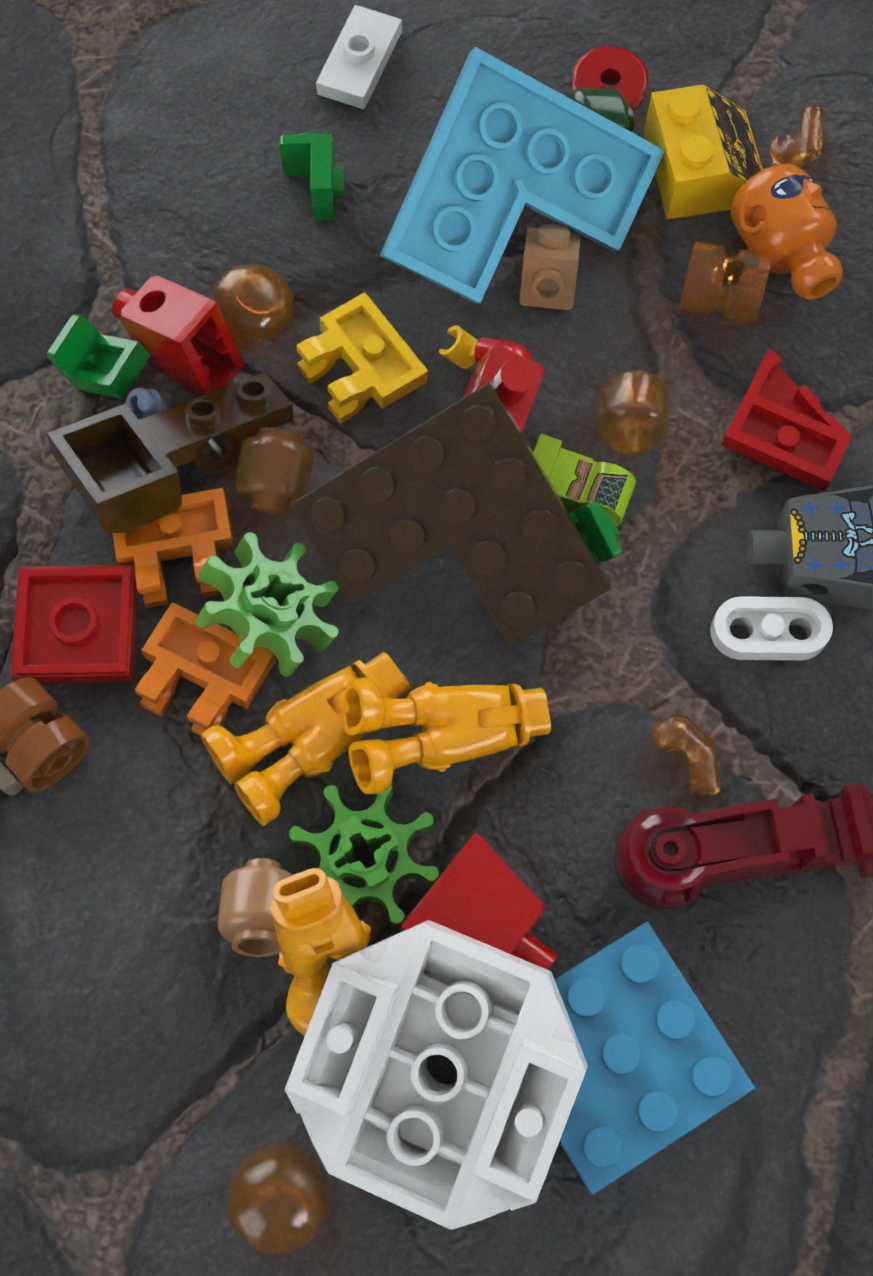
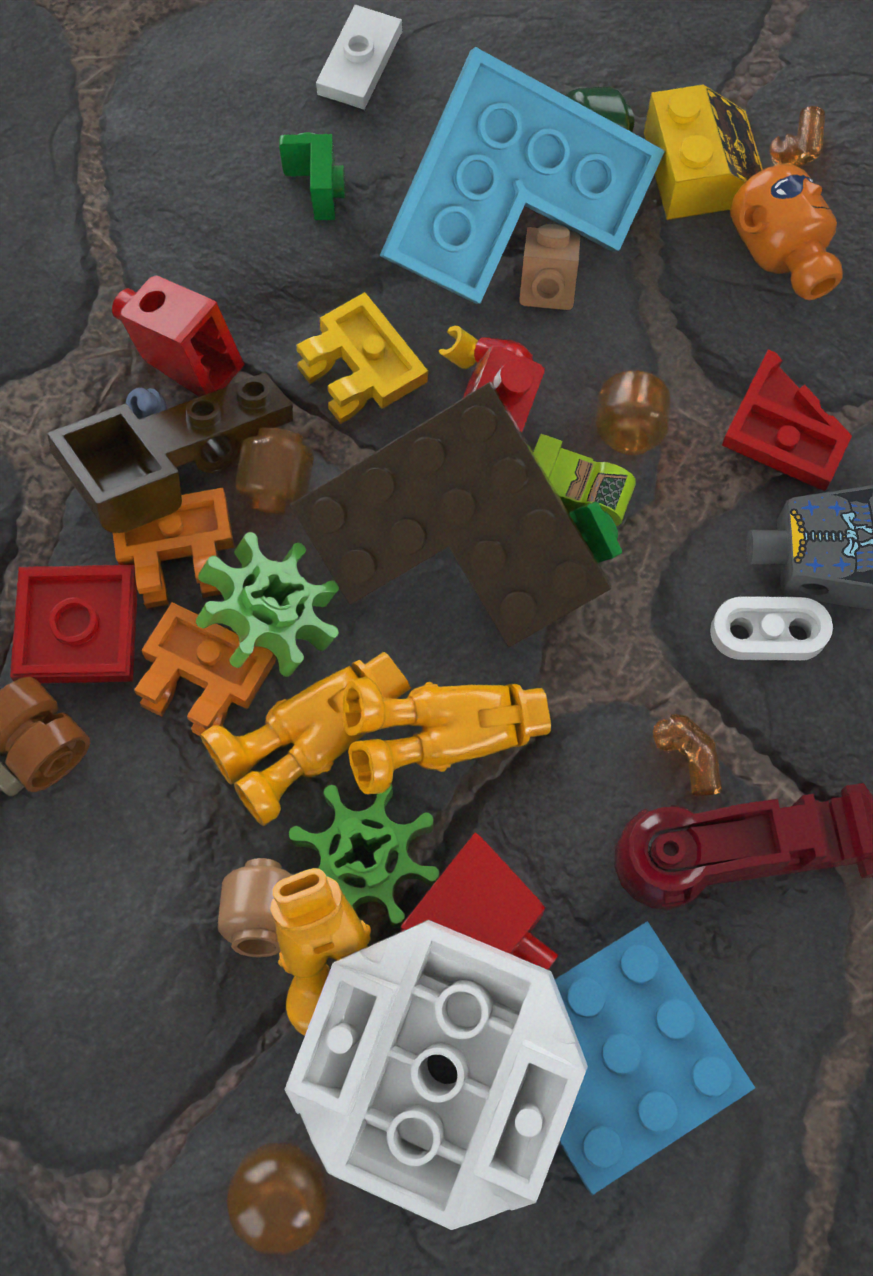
green bracket [47,314,150,399] -> none
clear orange hair [210,264,294,350] -> none
red piece [571,46,649,112] -> none
clear orange wheel [678,240,771,327] -> none

